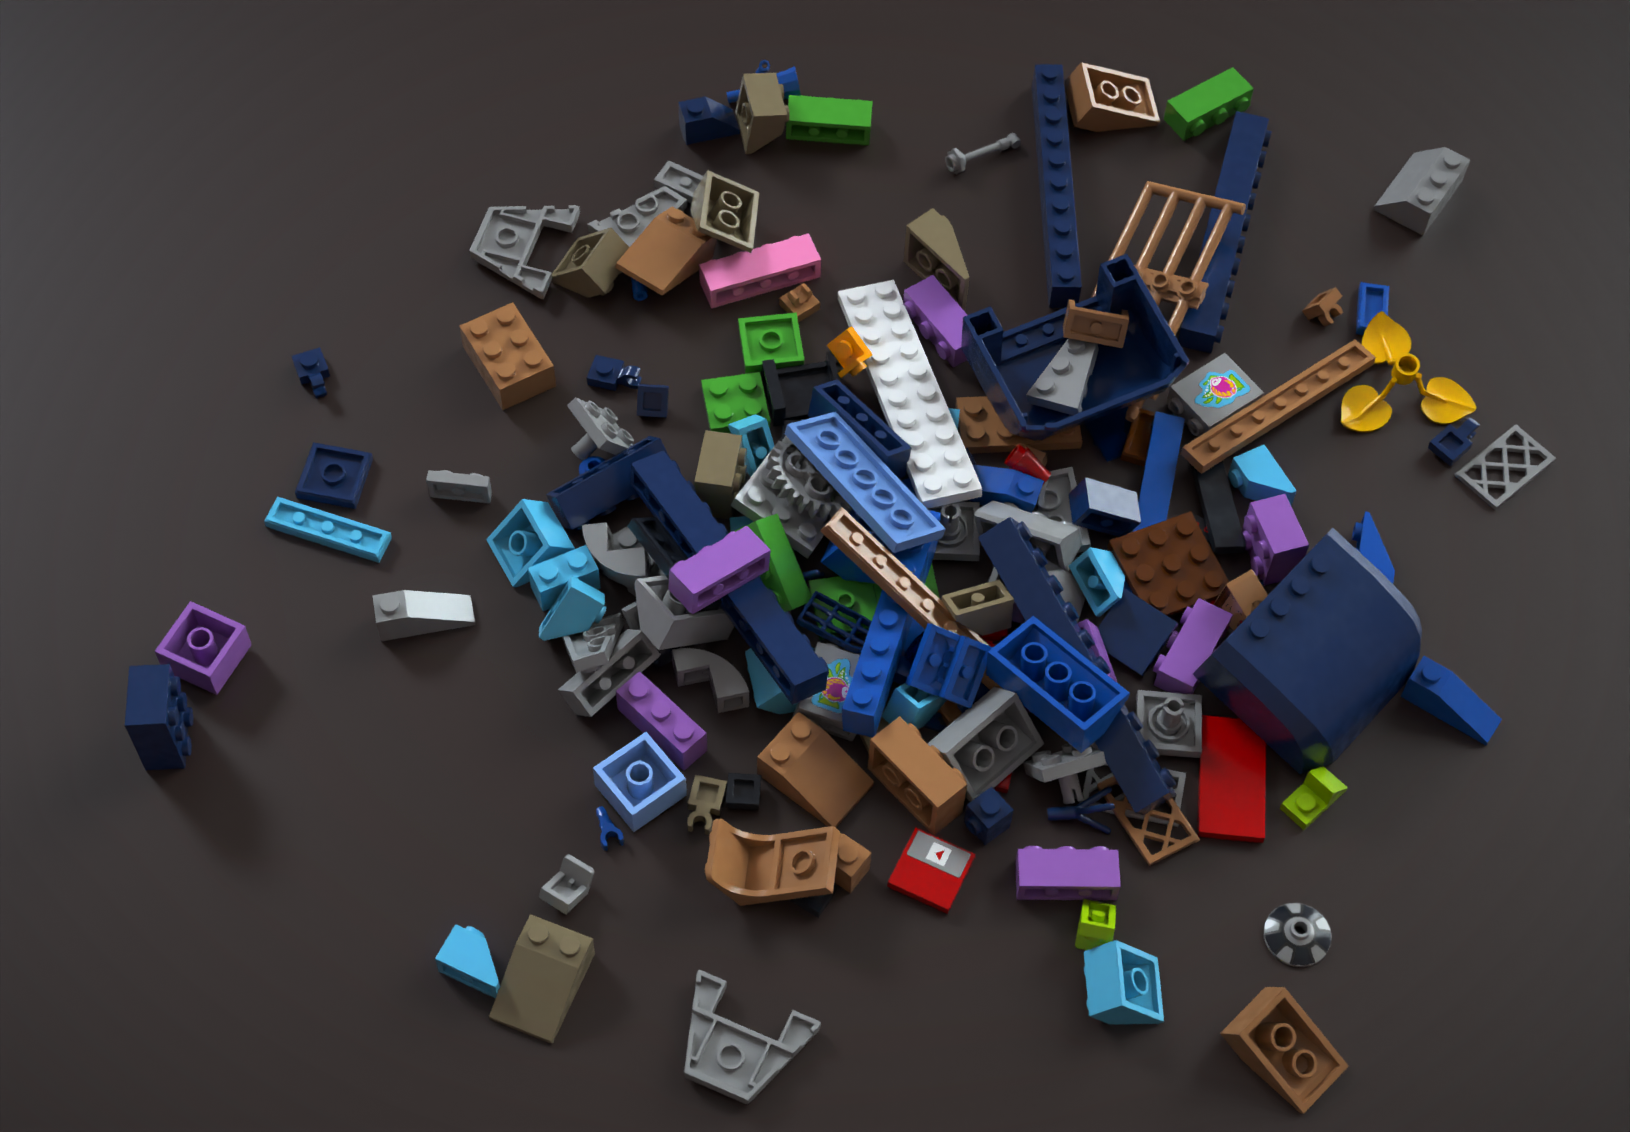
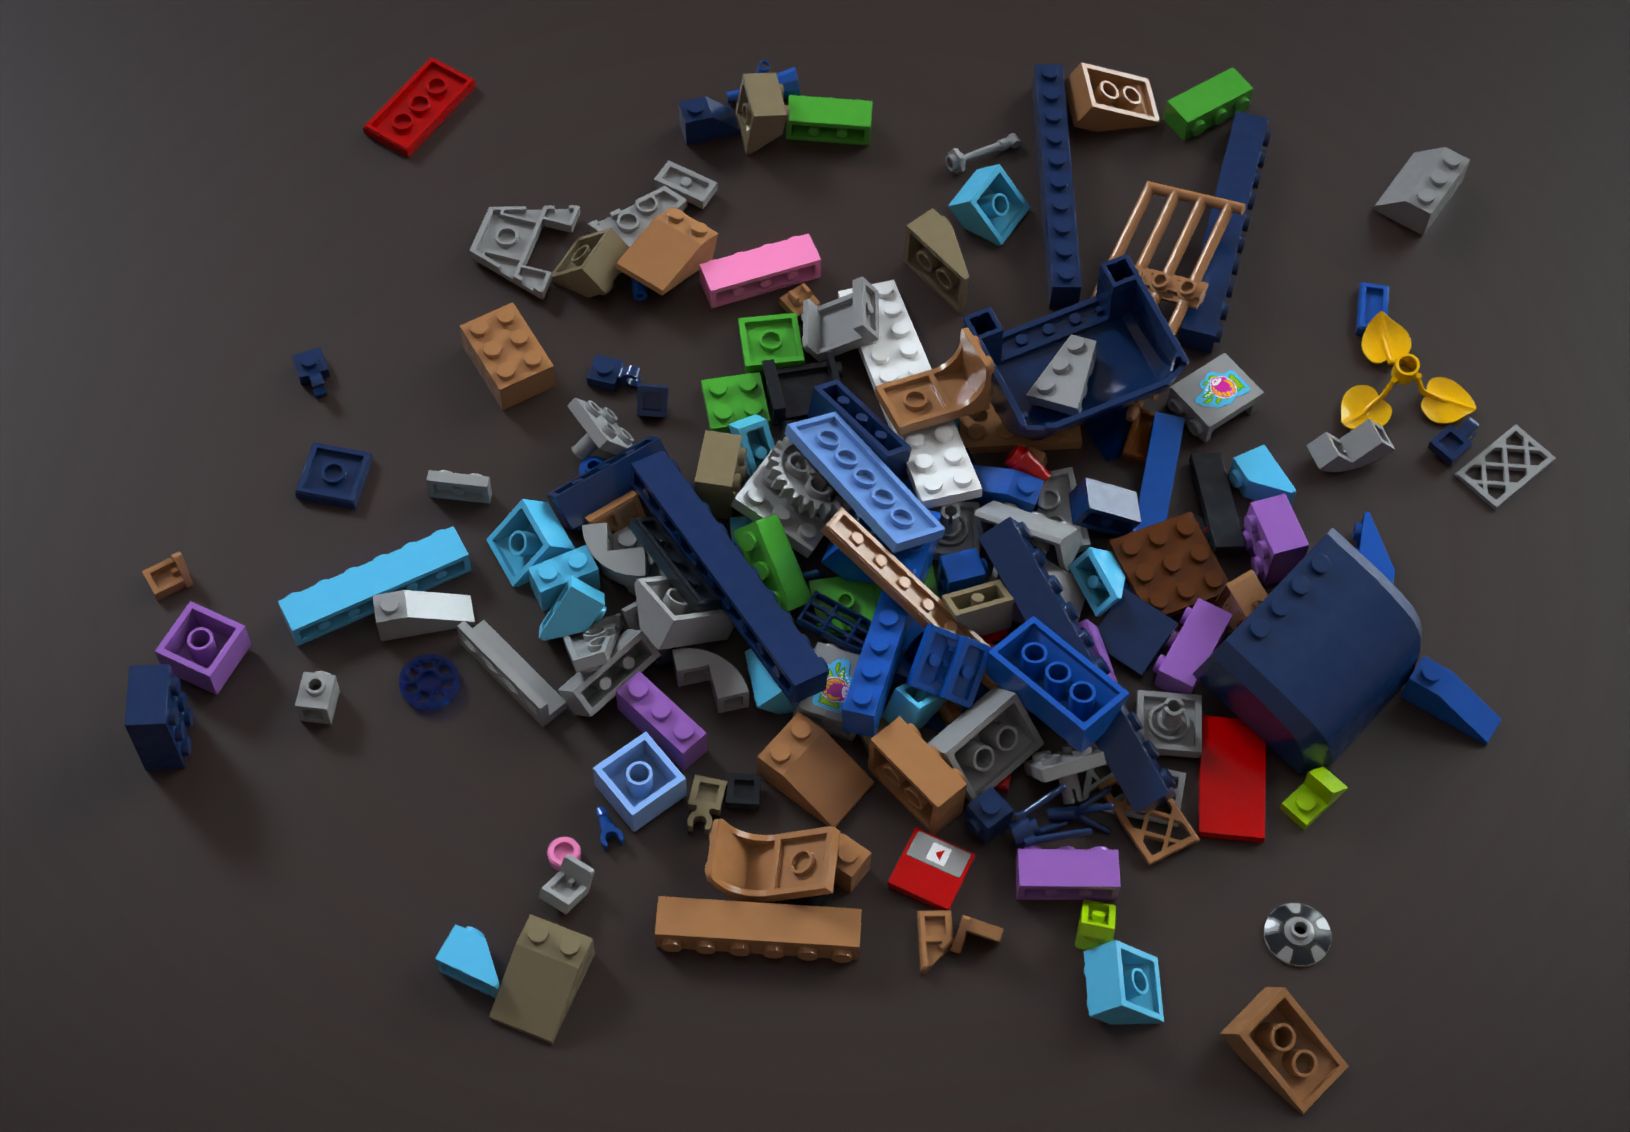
medium azure tile [264,497,392,563] -> none
medium lavender brick [668,526,771,614] -> none
light grey wing [684,970,821,1105] -> none
dark tan slope [691,170,759,253] -> none
light orange bracket [827,326,873,378] -> none
medium lavender brick [903,275,967,368] -> none
medium nougat panel [1063,299,1129,348] -> none
medium nougat plate [1181,339,1376,474] -> none
medium nougat tile [1302,287,1343,326] -> none
none -> medium nougat tile [142,551,193,601]
none -> medium azure brick [278,526,472,646]
none -> light grey brick [295,671,340,725]
none -> red tile [363,57,476,158]
none -> clear blue wheel [399,654,460,710]
none -> light grey fence [457,620,567,727]
none -> bright pink tile [547,837,581,871]
none -> medium nougat tile [584,490,646,532]
none -> medium nougat brick [655,896,862,963]
none -> light grey panel [801,276,879,362]
none -> medium nougat bracket [875,327,995,436]
none -> medium nougat tile [917,910,953,974]
none -> blue brick [936,548,989,599]
none -> medium azure slope [948,164,1031,245]
none -> medium nougat tile [951,915,1004,954]
none -> dark blue plant [1008,784,1093,848]
none -> light grey brick [1306,419,1395,472]

